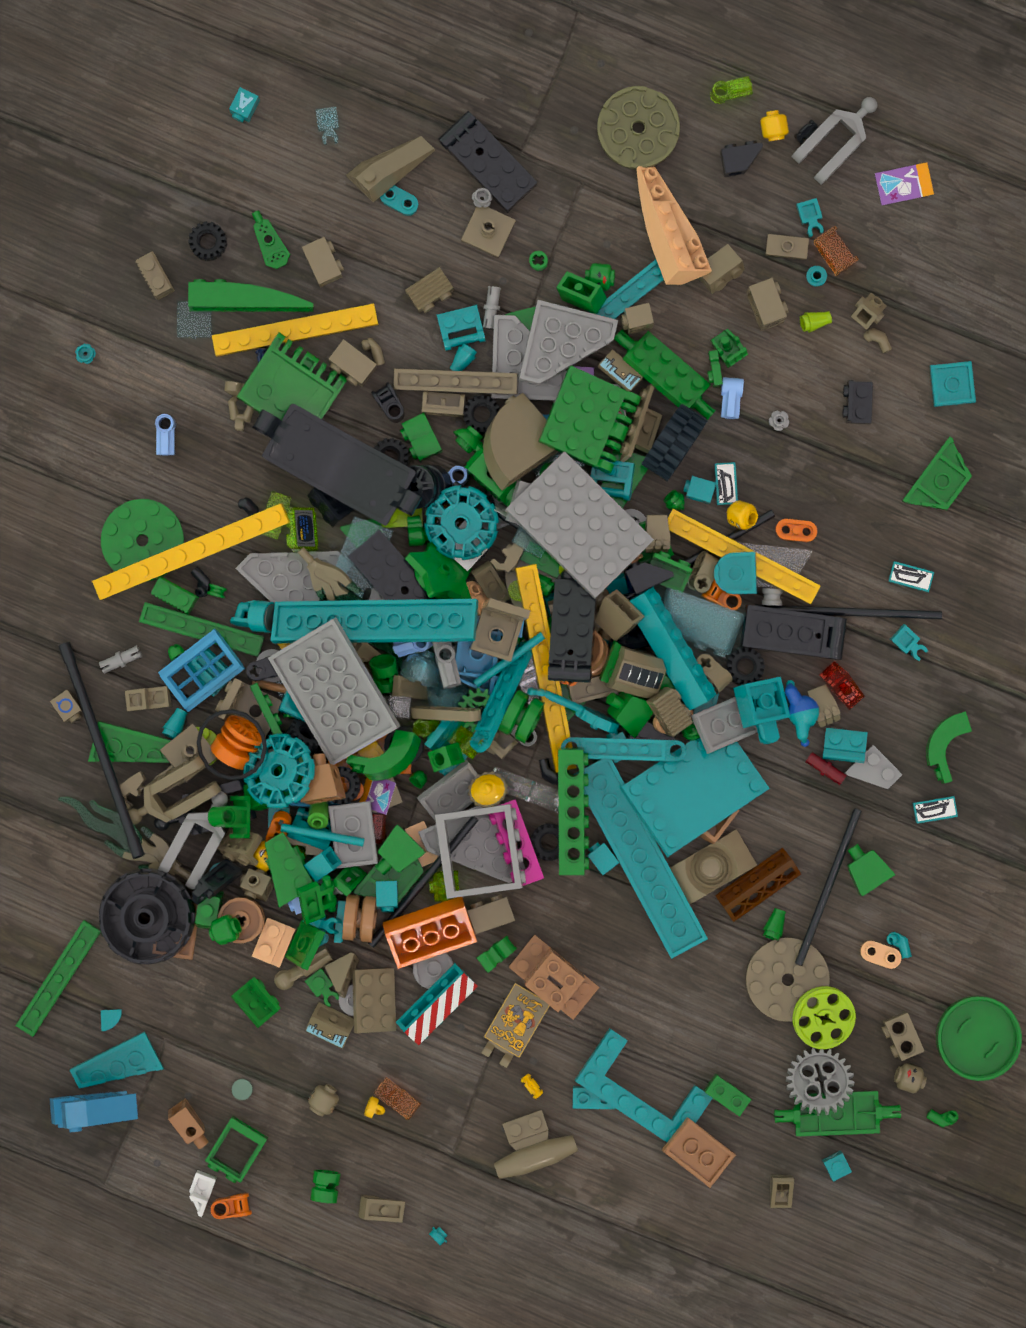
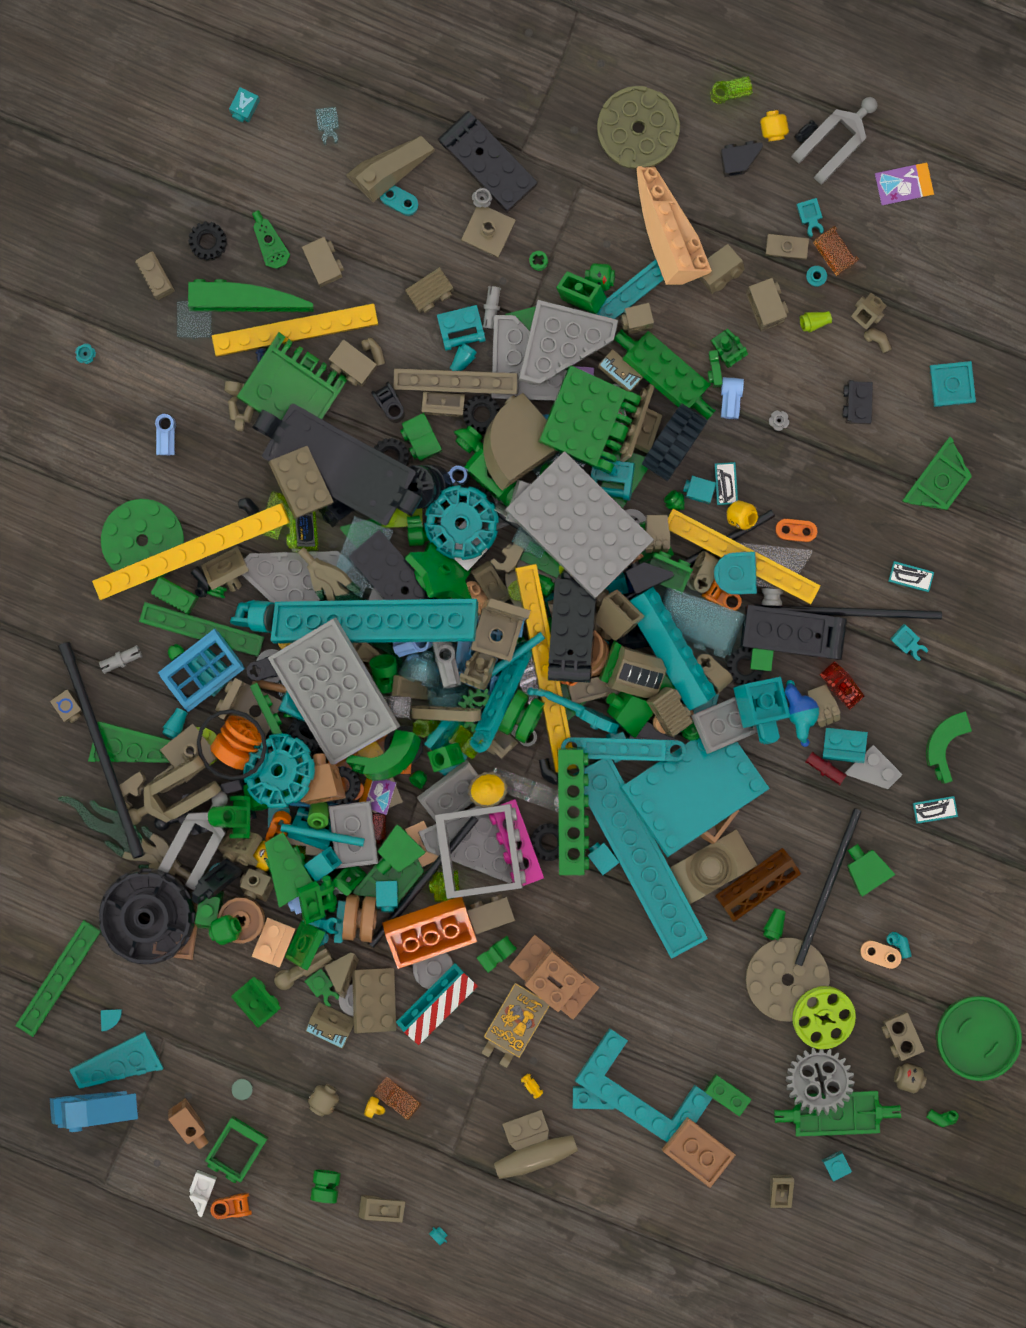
dark tan slope [125,686,172,711] -> none
none -> dark tan tile [201,546,249,592]
none -> dark tan plate [269,446,333,519]
none -> dark tan hand [460,651,497,690]
none -> green tile [750,648,774,672]

